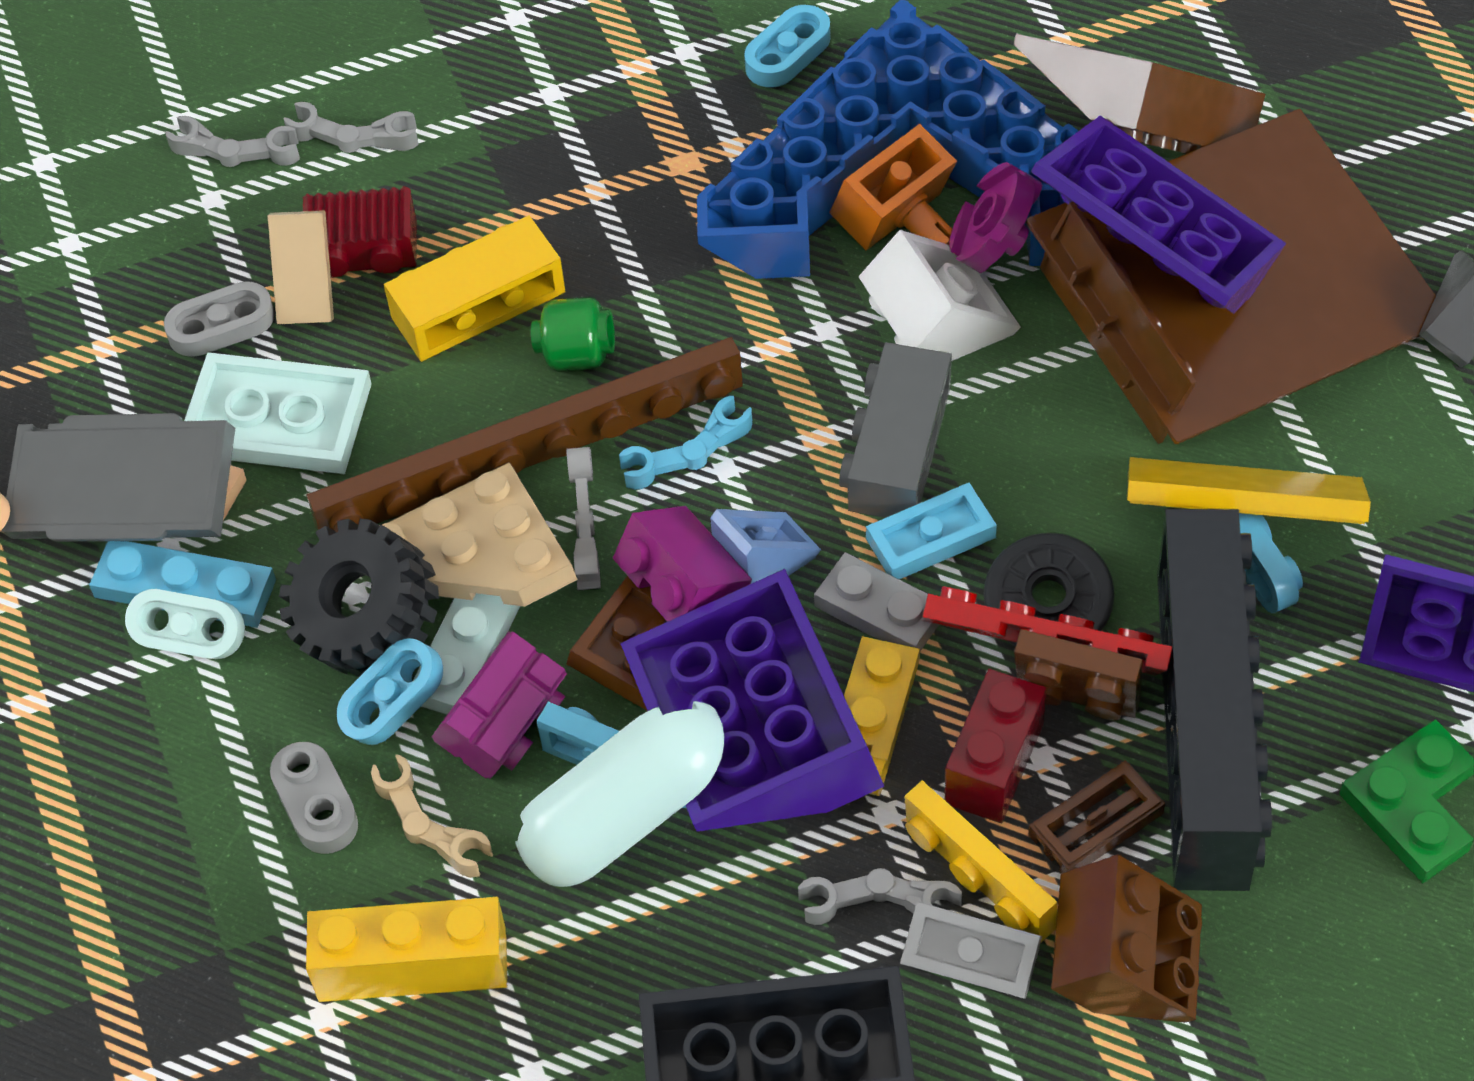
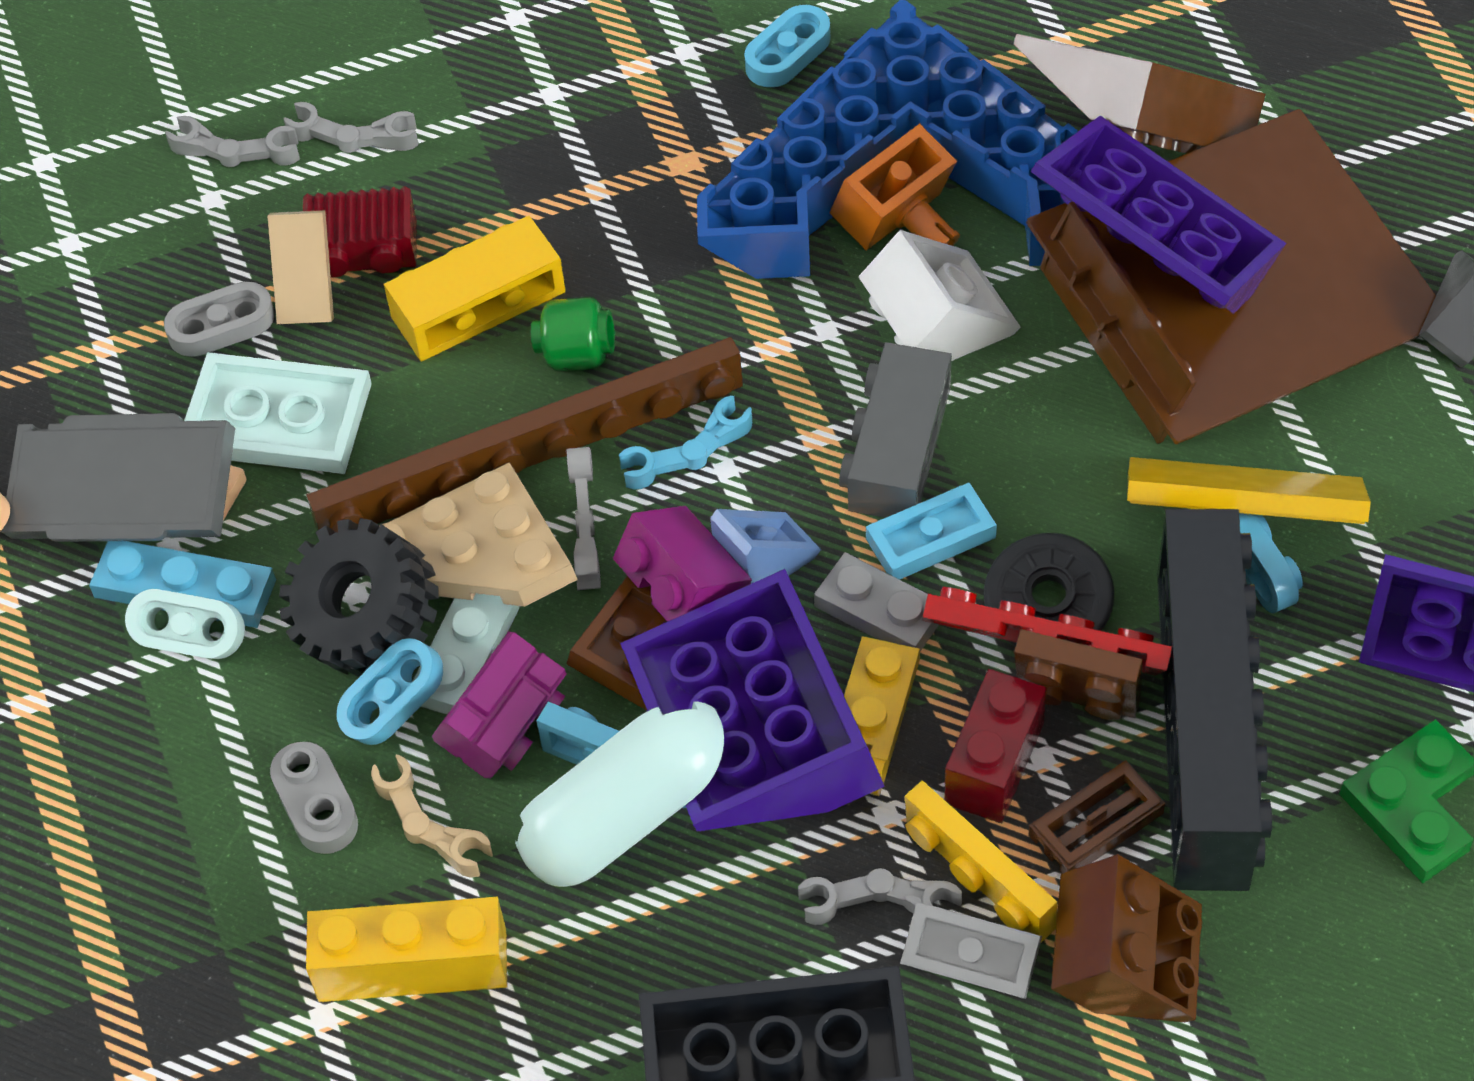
magenta plate [949,162,1042,274] -> none

